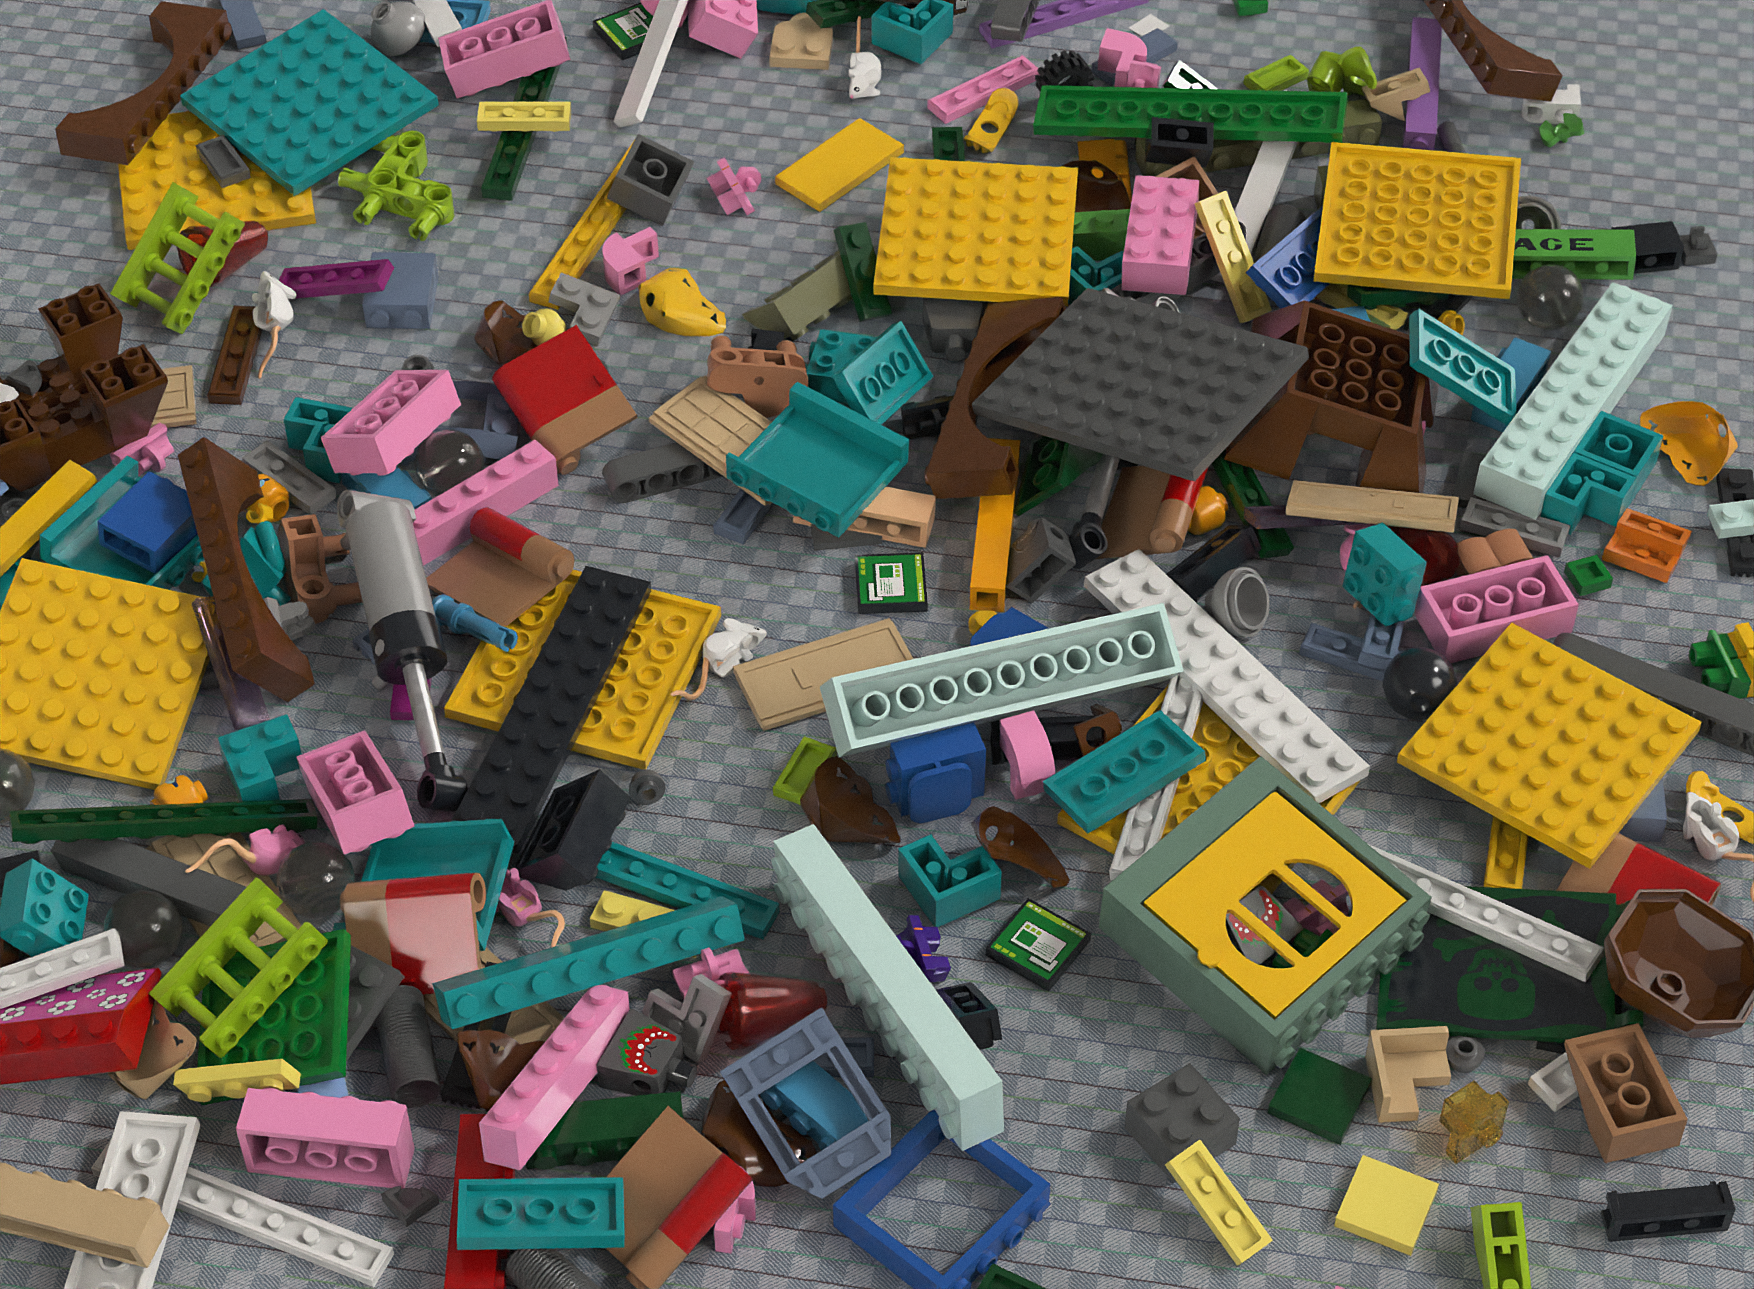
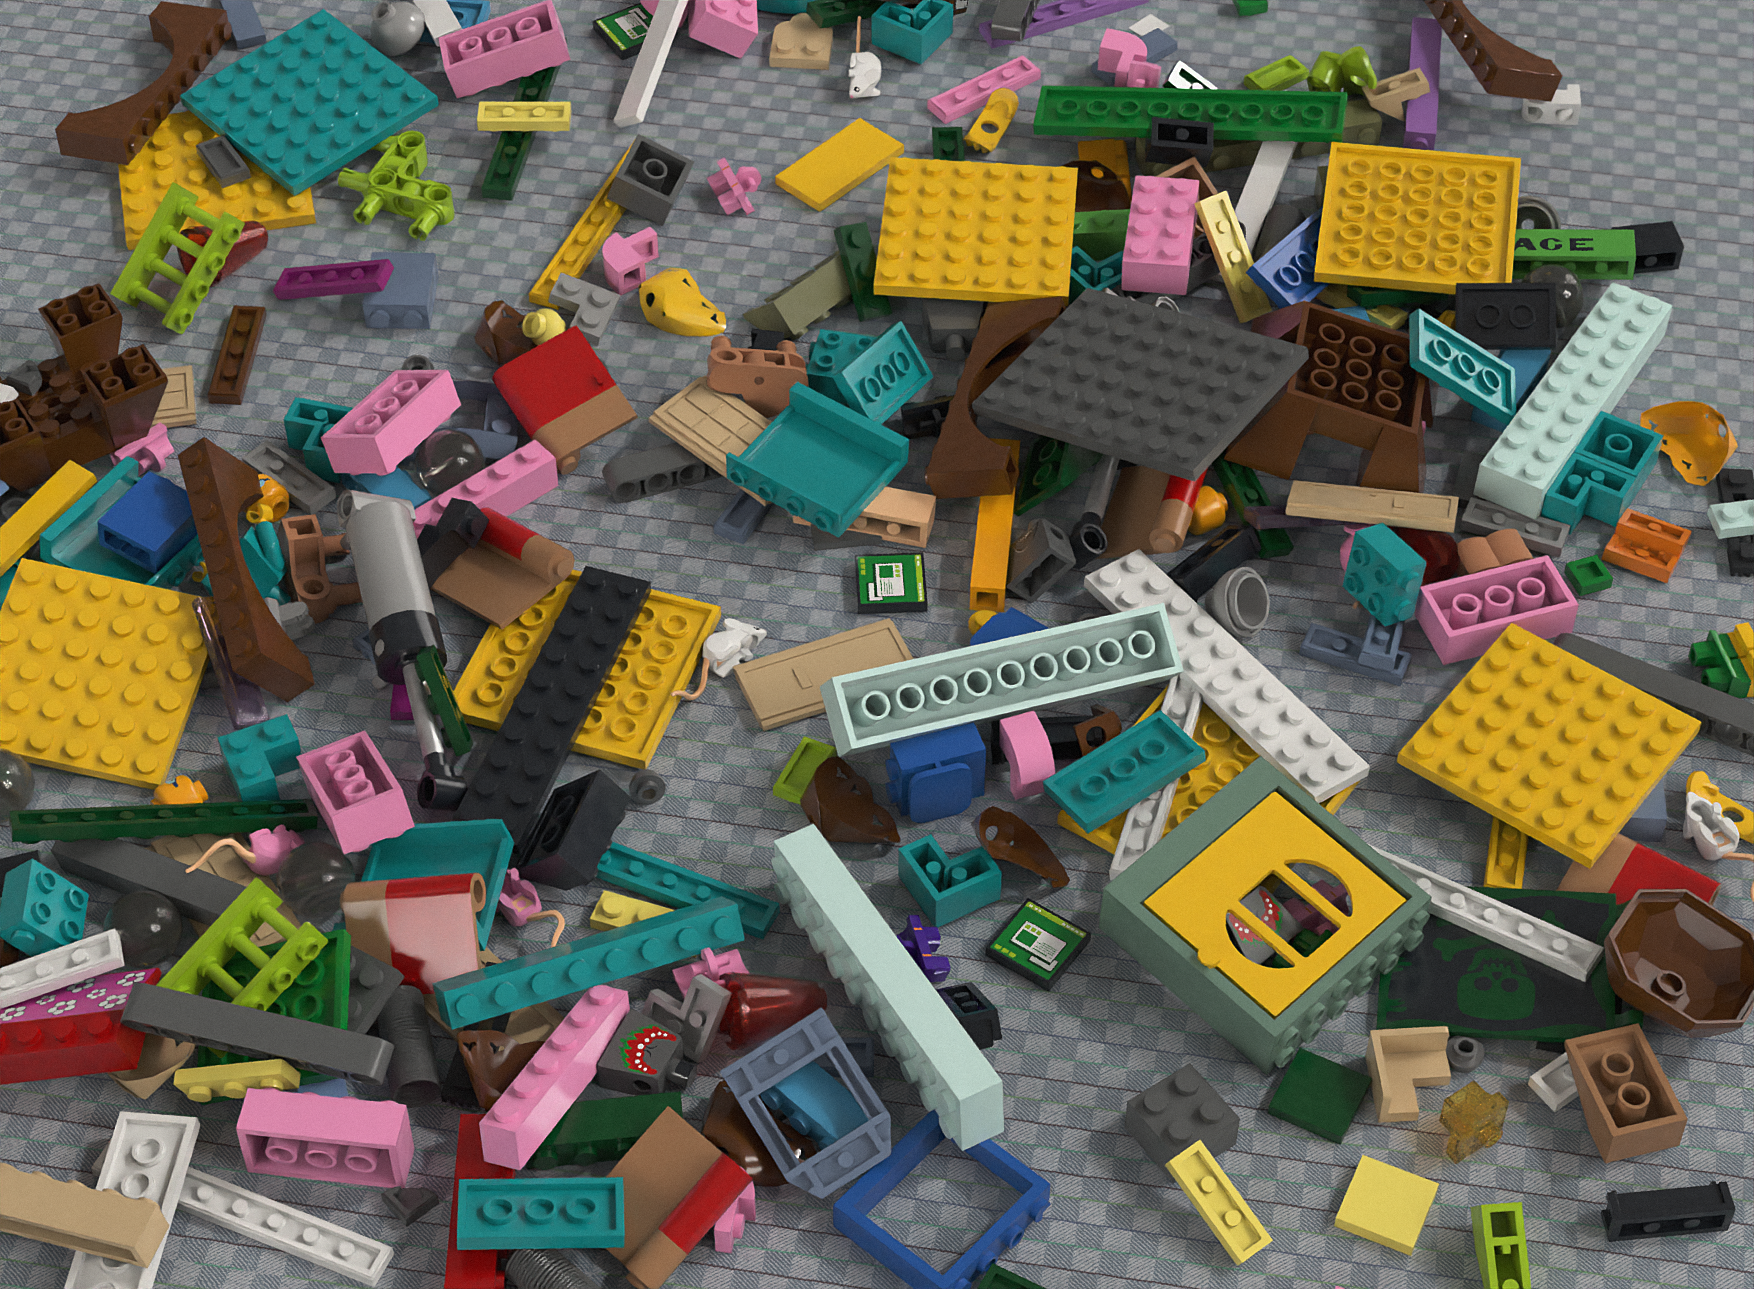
white animal [252,271,296,379] -> none
dark azure pin [432,594,518,652] -> none
black tyre [1035,50,1094,92] -> none
black piece [1382,647,1458,720] -> none
dark grey piece [1437,121,1466,153] -> none
bright green piece [1539,113,1585,147] -> none
dark grey tile [1679,226,1717,266] -> none
none -> dark grey beam [120,982,394,1086]
none -> dark green plate [414,644,474,757]
none -> black slope [417,498,490,590]
none -> black tile [1455,283,1556,350]

